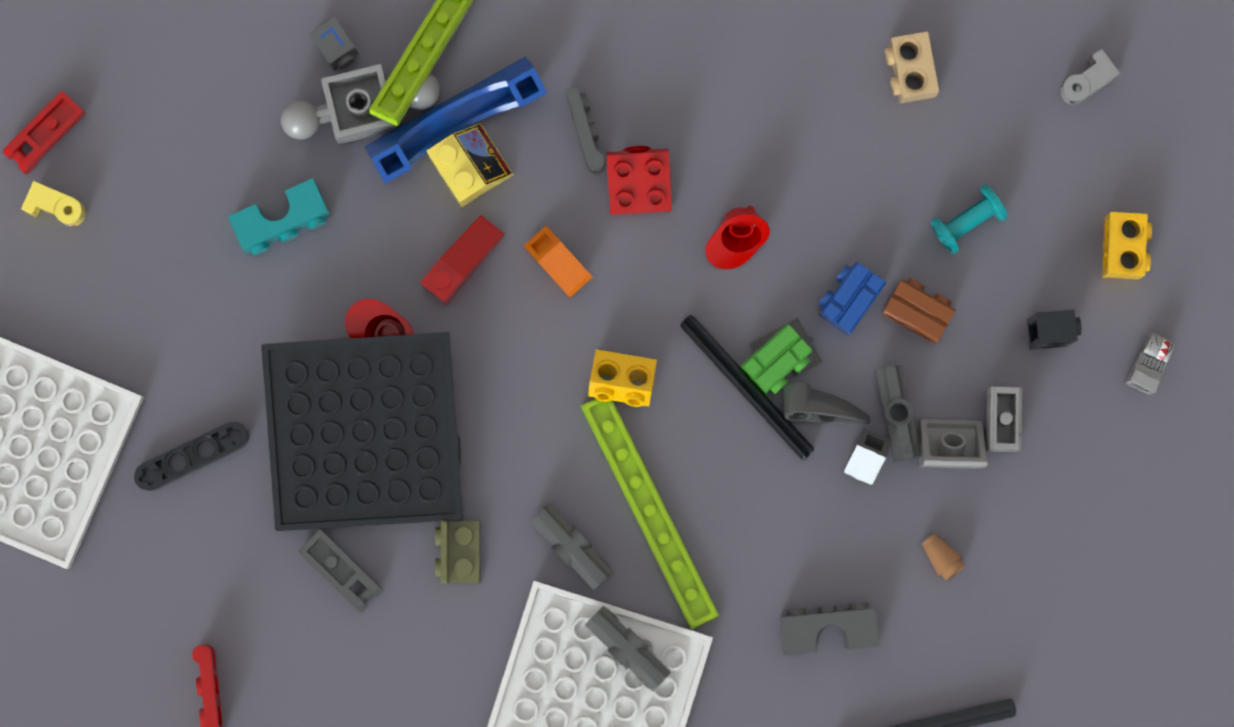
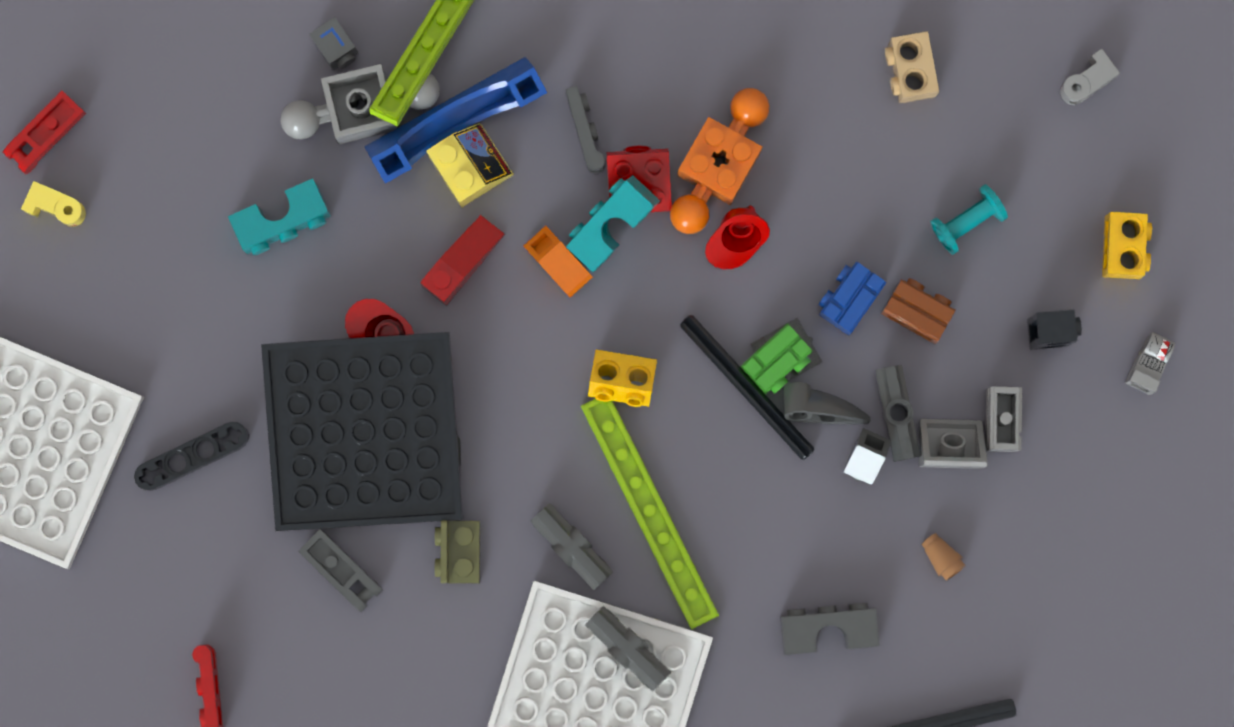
none -> teal arch [566,176,660,272]
none -> orange brick [670,88,770,234]

